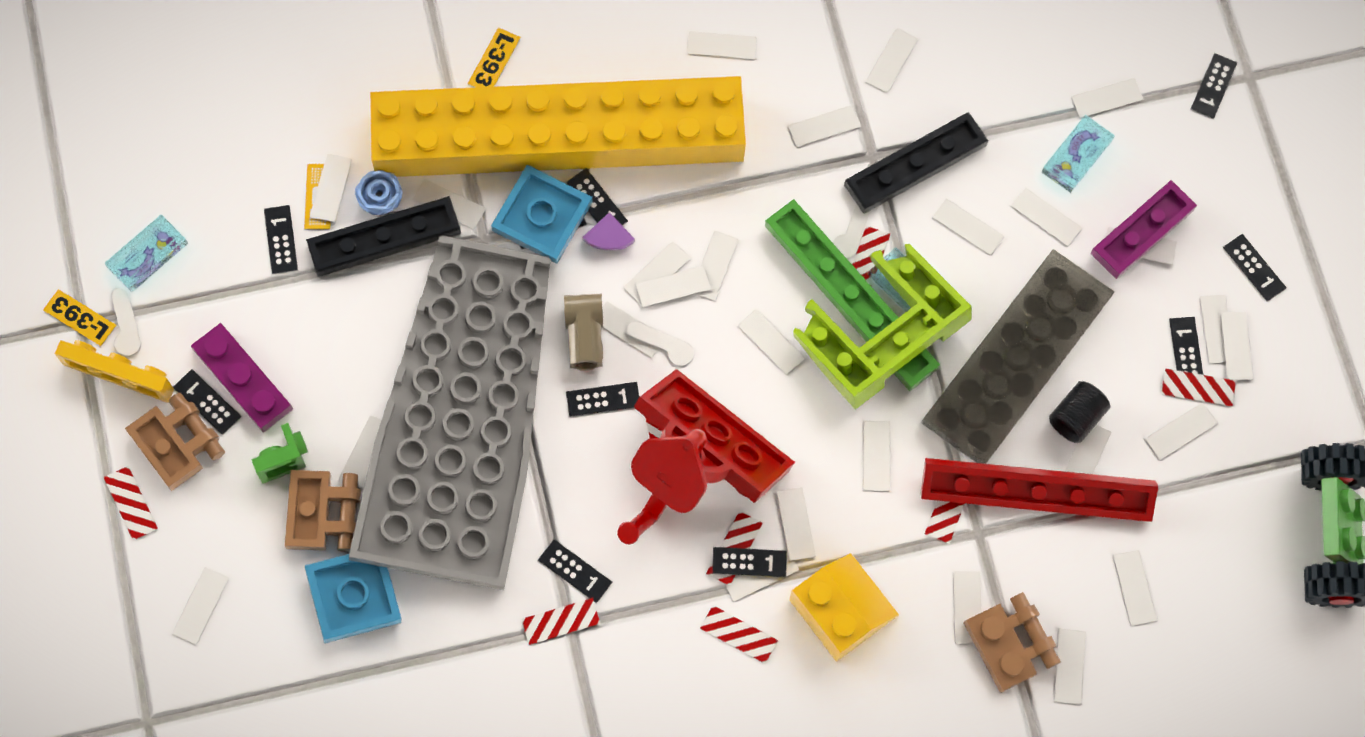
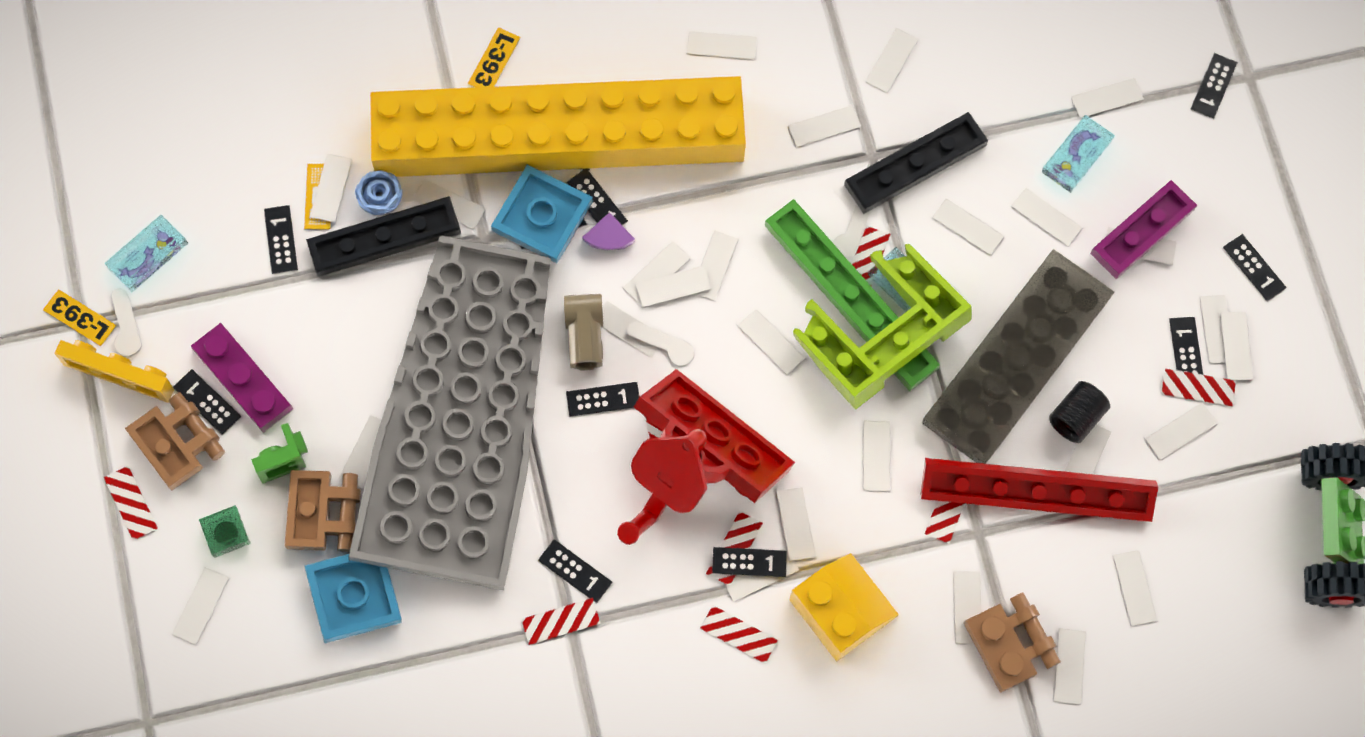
none -> clear green plate [199,505,251,558]

